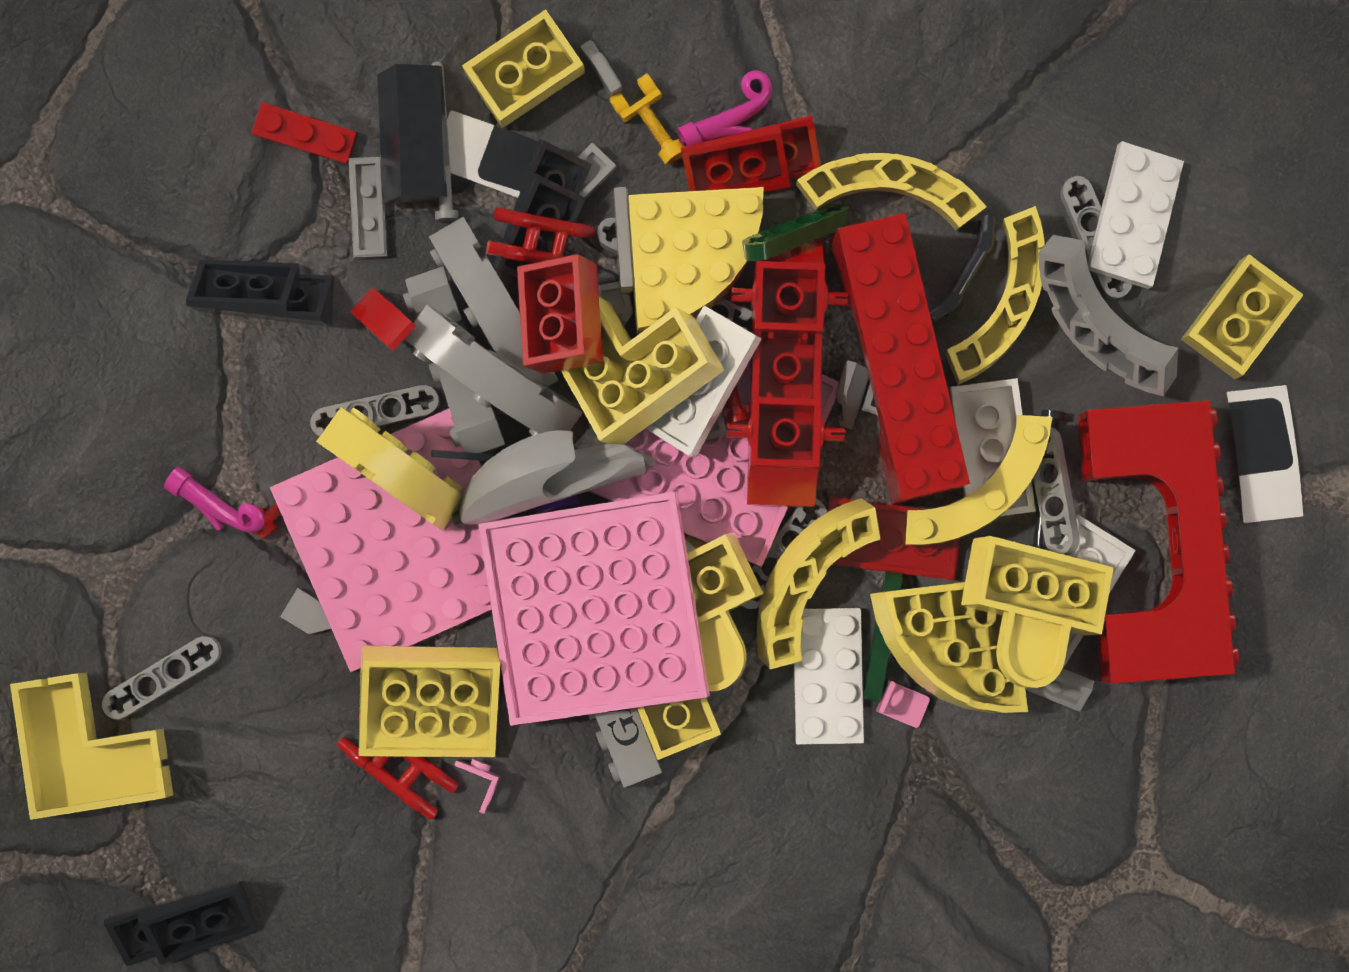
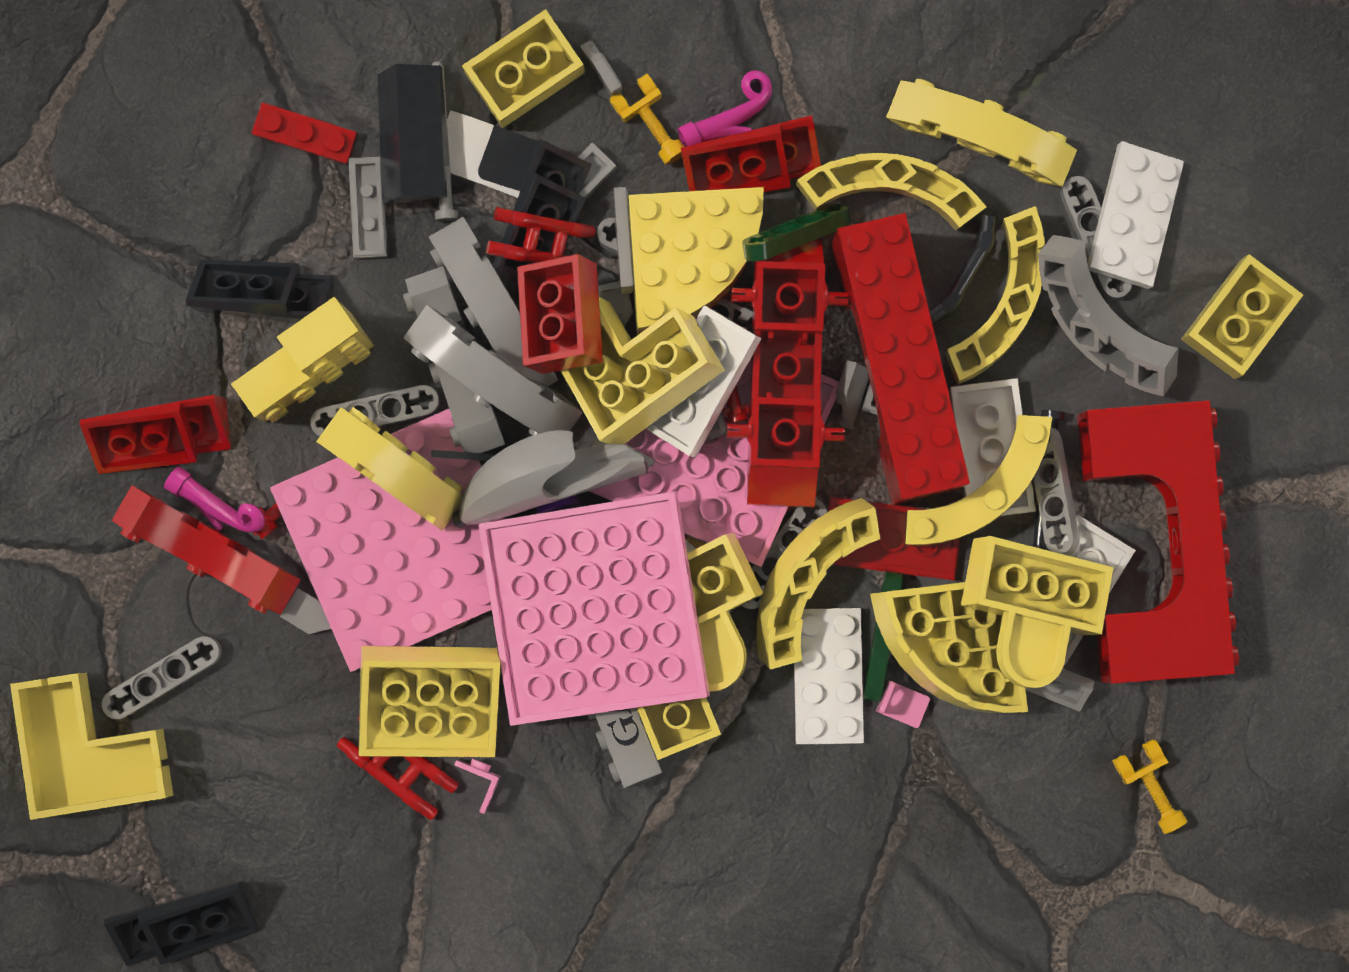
red slope [350,287,416,351] -> none
sticker [1227,385,1303,523] -> none
none -> red slope [79,394,231,474]
none -> red brick [111,485,301,615]
none -> light yellow brick [231,297,374,423]
none -> light yellow brick [886,79,1077,187]
none -> yellow bar [1112,739,1188,834]

